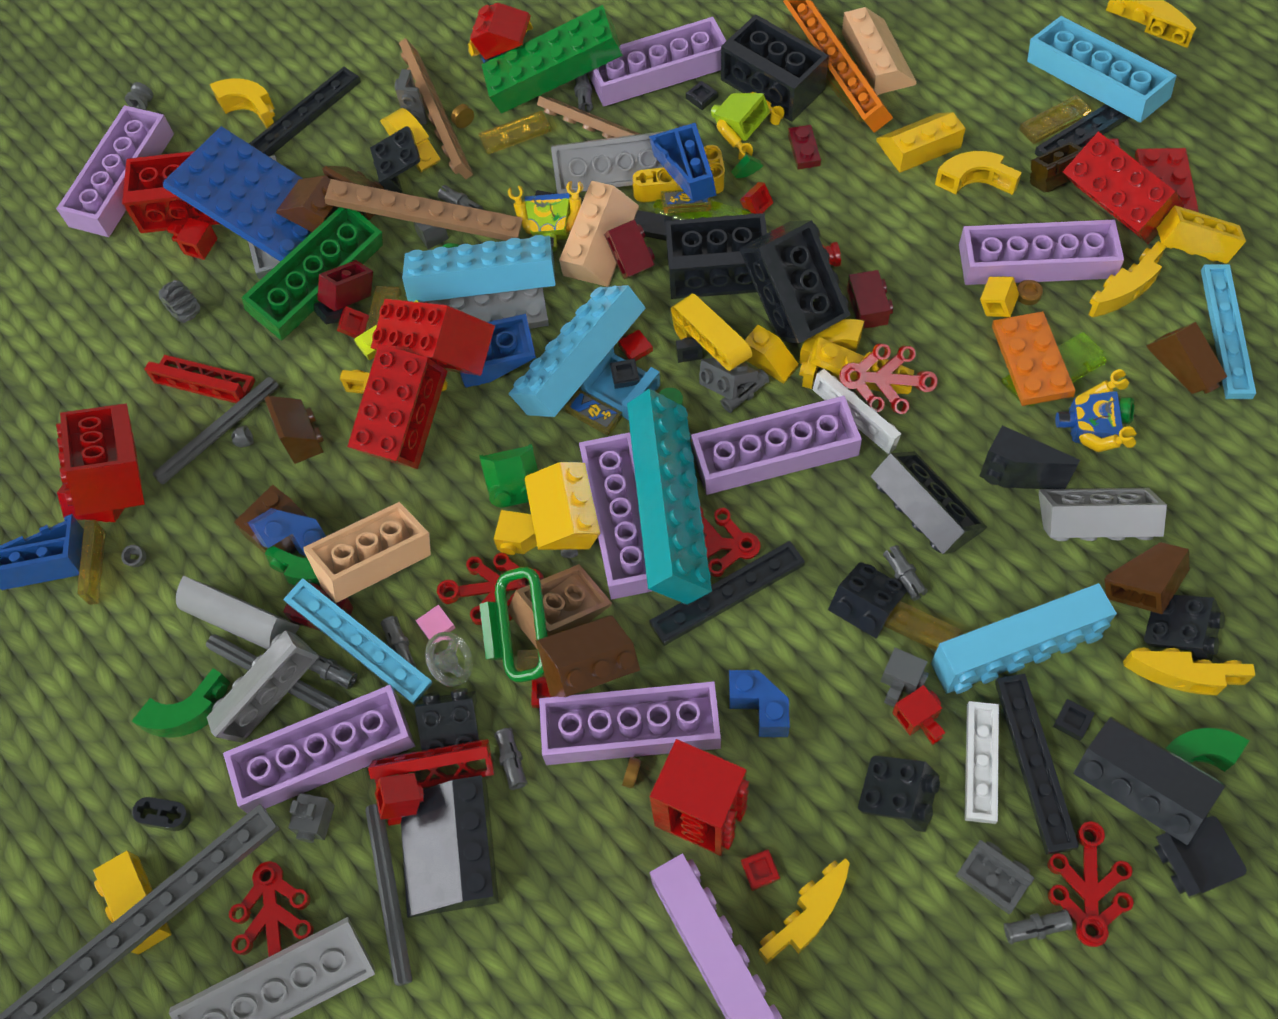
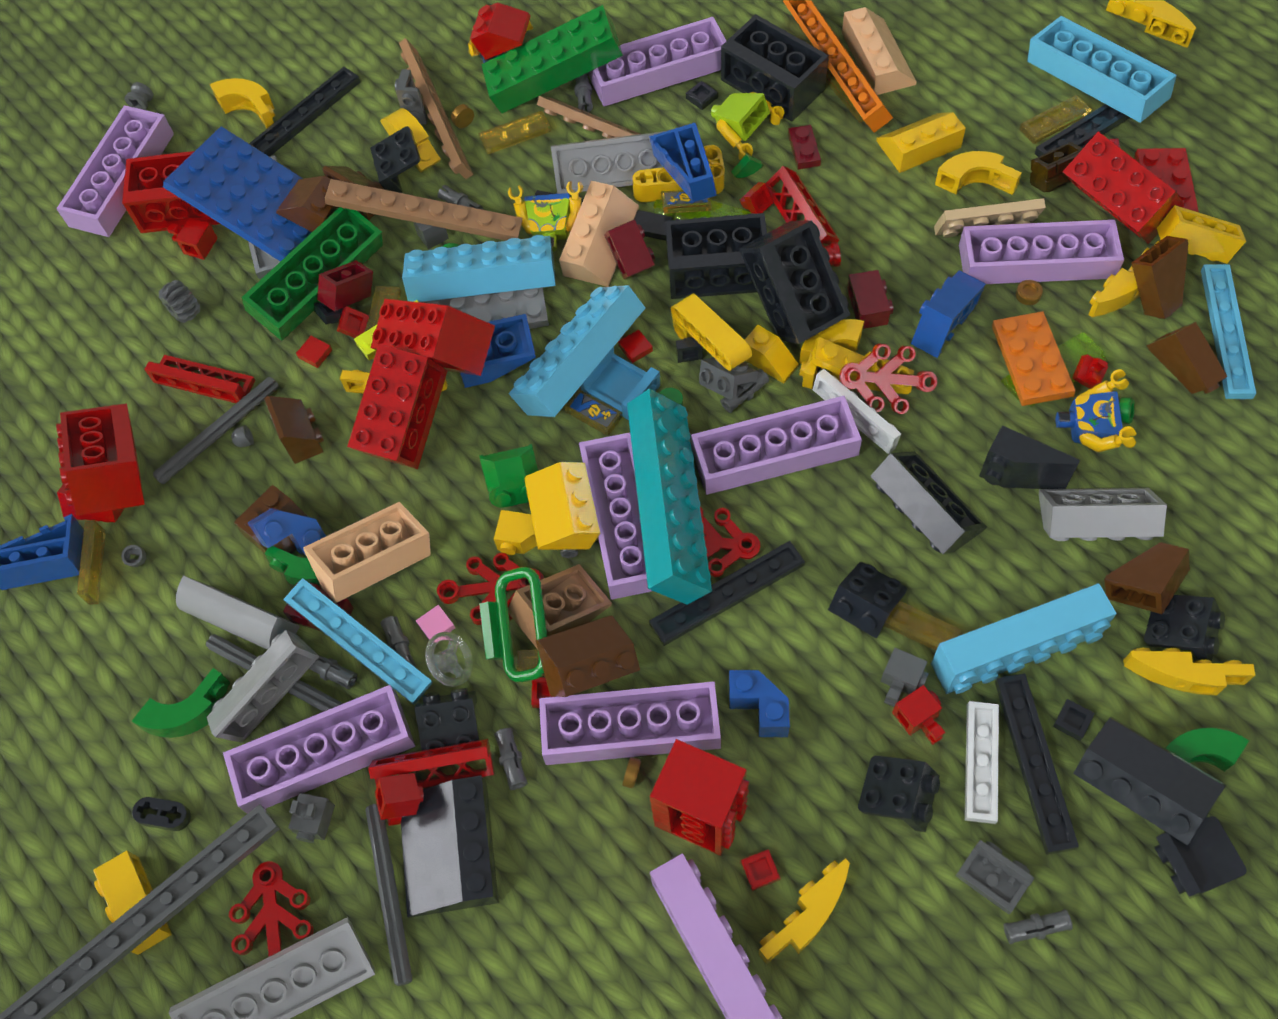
black tile [610,358,640,389] -> none
dark grey pin [883,545,928,601] -> none
yellow brick [980,276,1019,317] -> none
red plant [1047,821,1134,947] -> none
none -> red tile [296,336,332,368]
none -> red fence [765,166,840,245]
none -> blue wedge [911,270,986,358]
none -> tan plate [934,198,1046,238]
none -> red tile [1072,354,1109,389]
none -> reddish brown slope [1131,236,1189,319]

